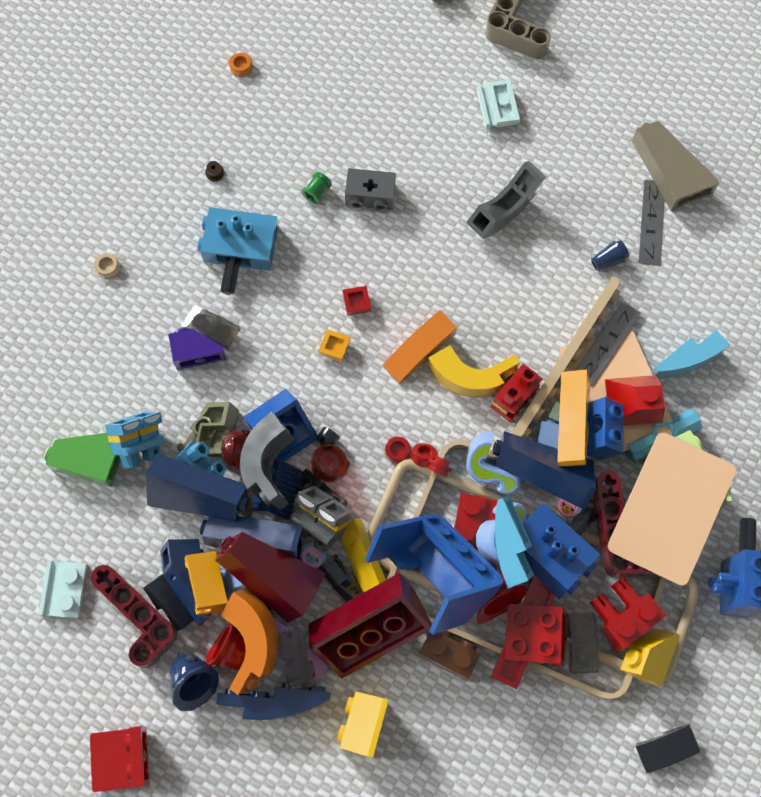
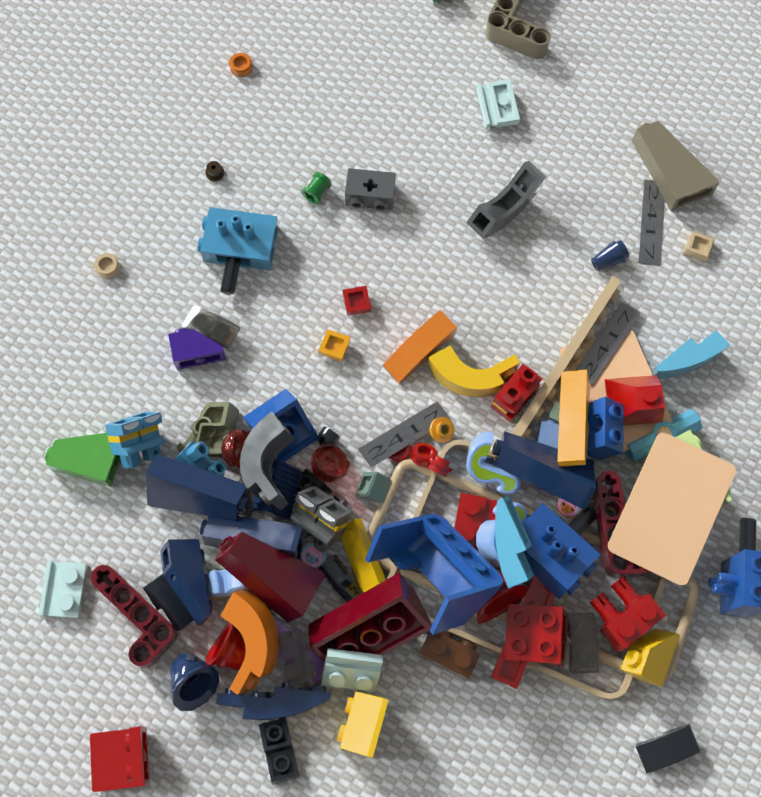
light orange hinge [185,551,228,615] -> none
none -> black slope [259,717,300,785]
none -> light aqua plate [321,648,383,692]
none -> sand green slope [355,472,391,503]
none -> flat silver sticker [358,401,450,468]
none -> light orange plate [429,417,455,443]
none -> tan tile [683,231,715,263]

